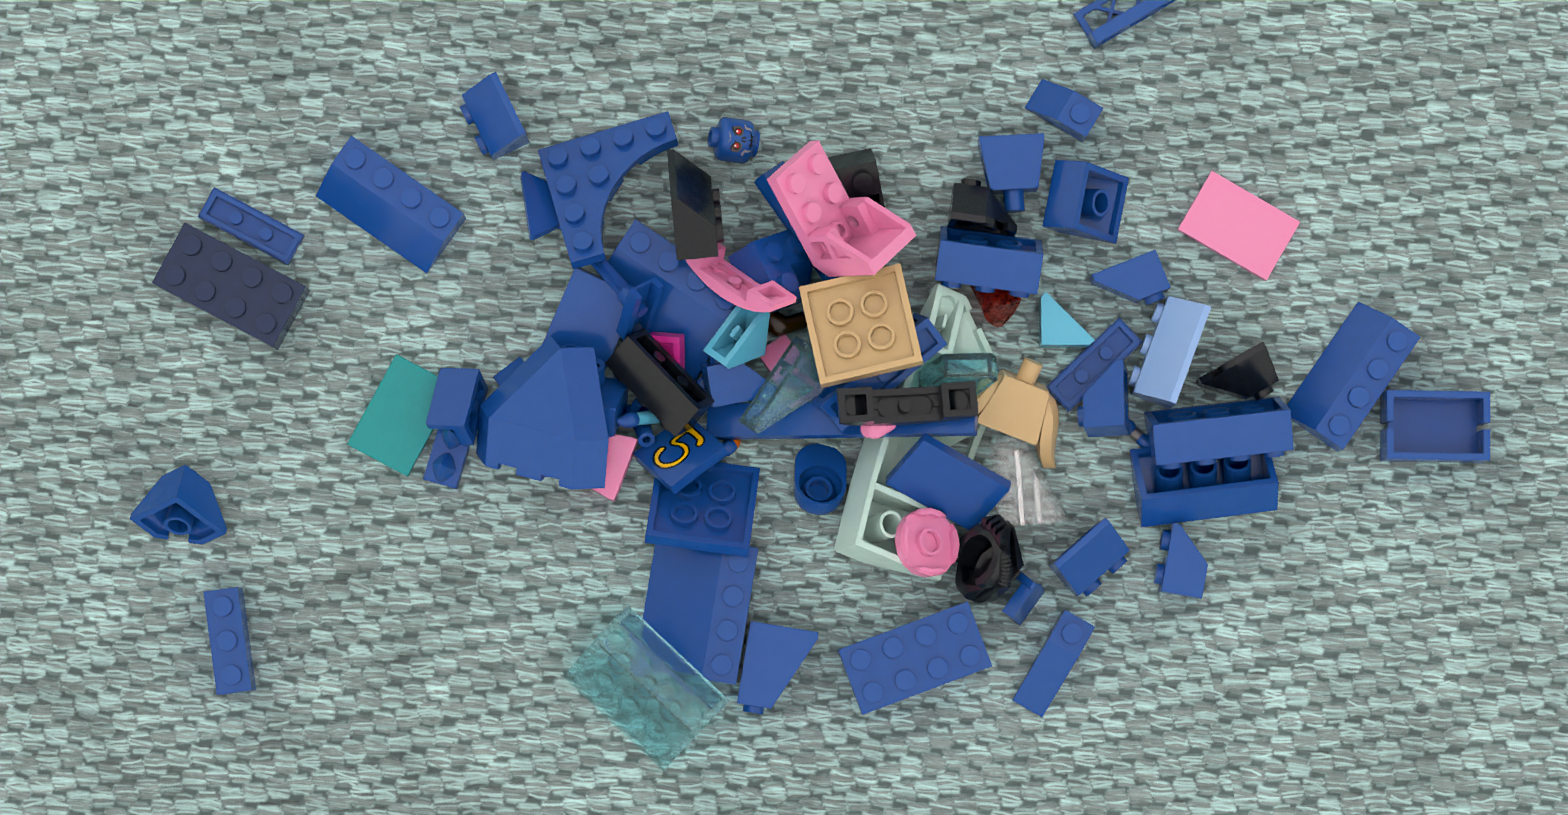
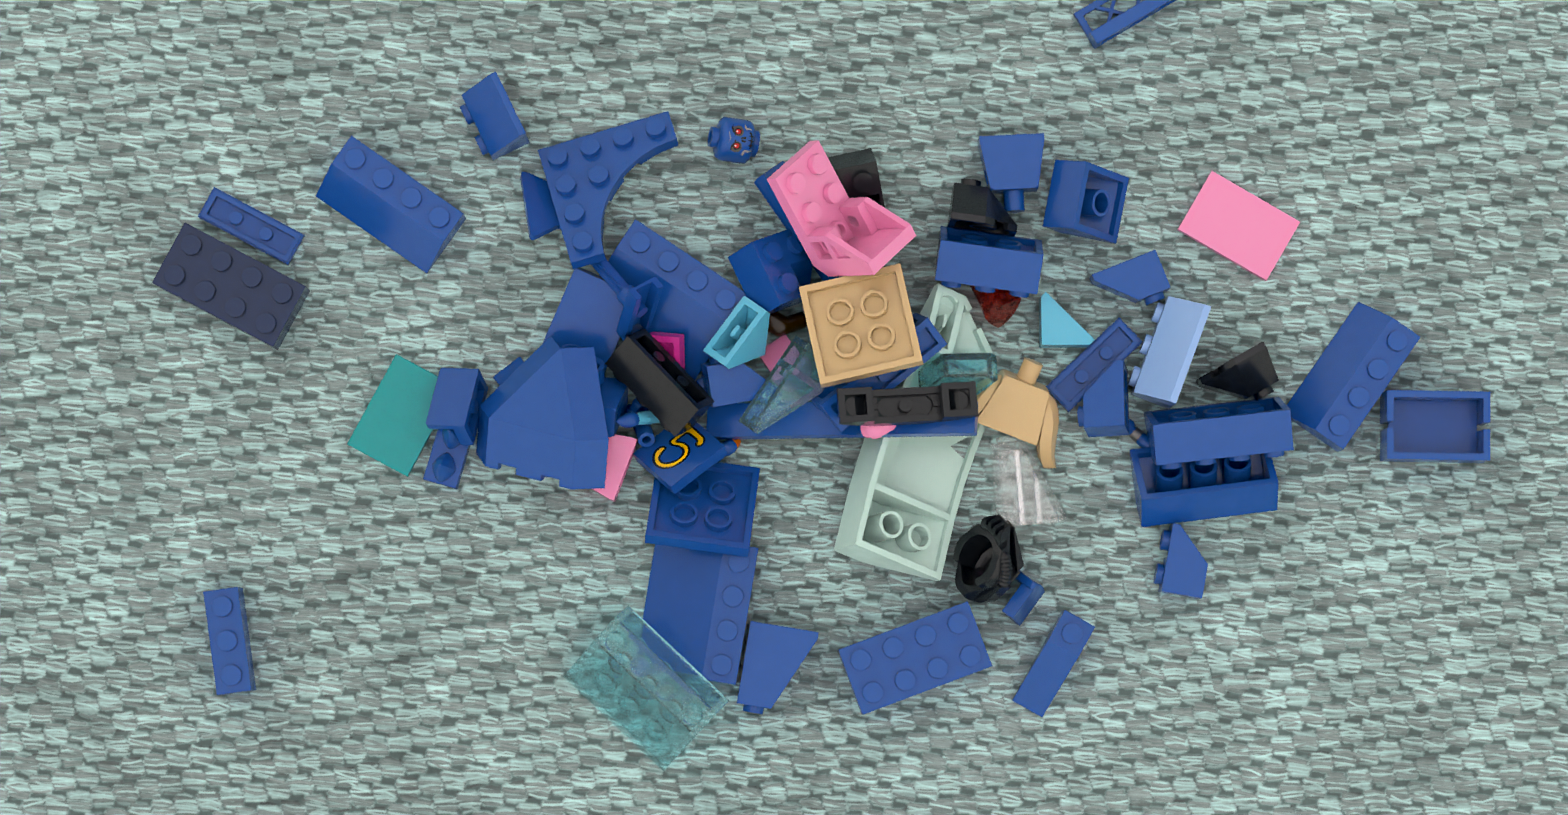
blue slope [130,464,227,545] -> none
black slope [667,149,724,260] -> none
bright pink slope [686,243,797,312] -> none
blue cap [793,443,847,515] -> none
blue tile [886,433,1011,530] -> none
bright pink tile [895,508,960,578] -> none
blue slope [1025,79,1103,143] -> none
blue slope [1049,518,1130,597] -> none

